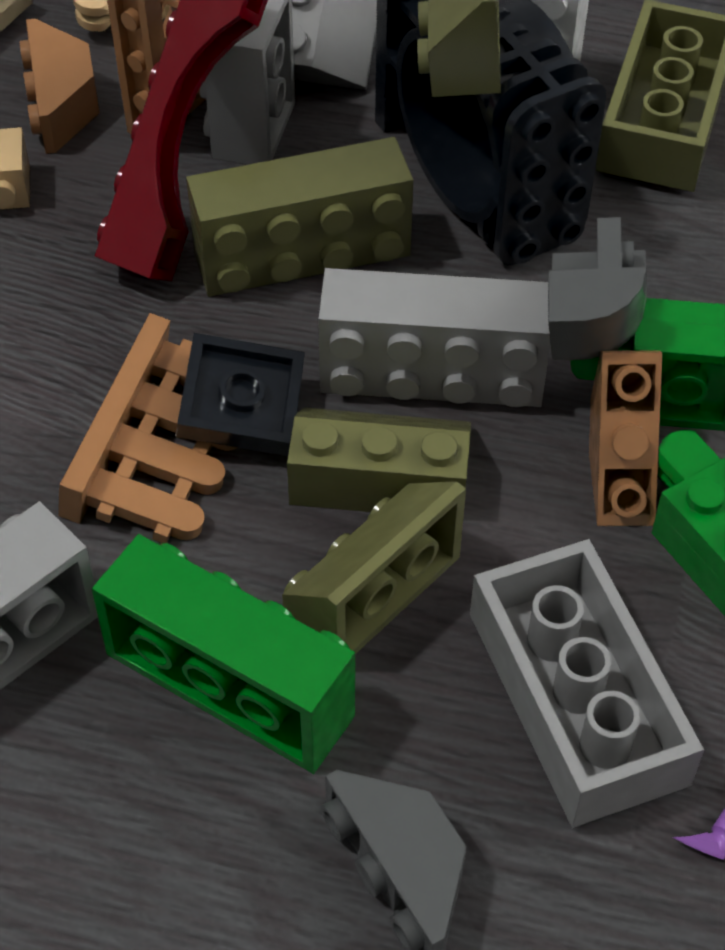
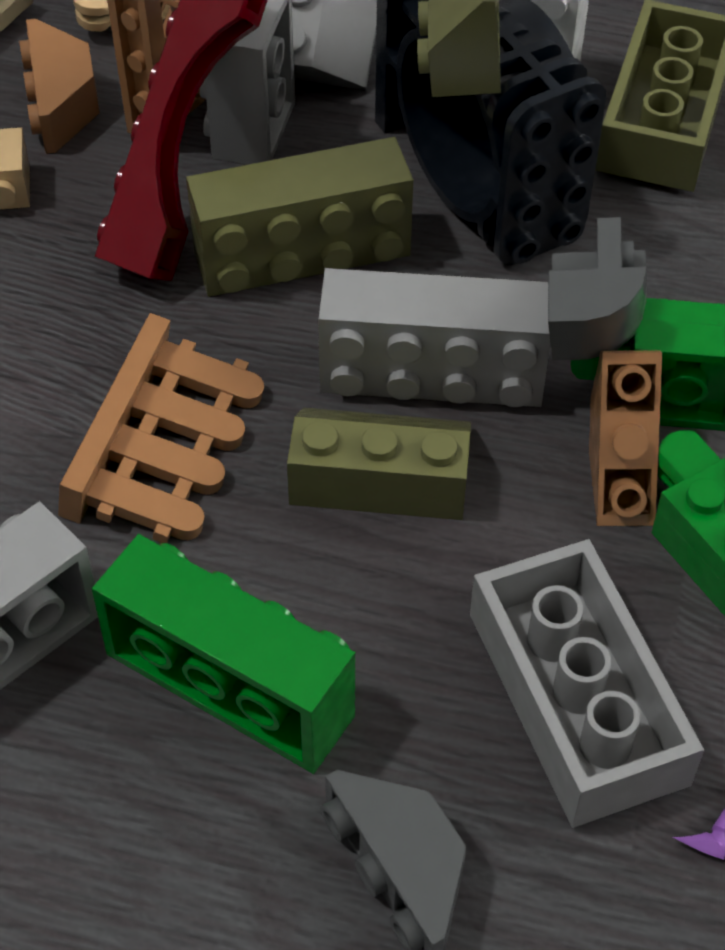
black plate [175,333,305,456] -> none
olive slope [282,481,466,654] -> none

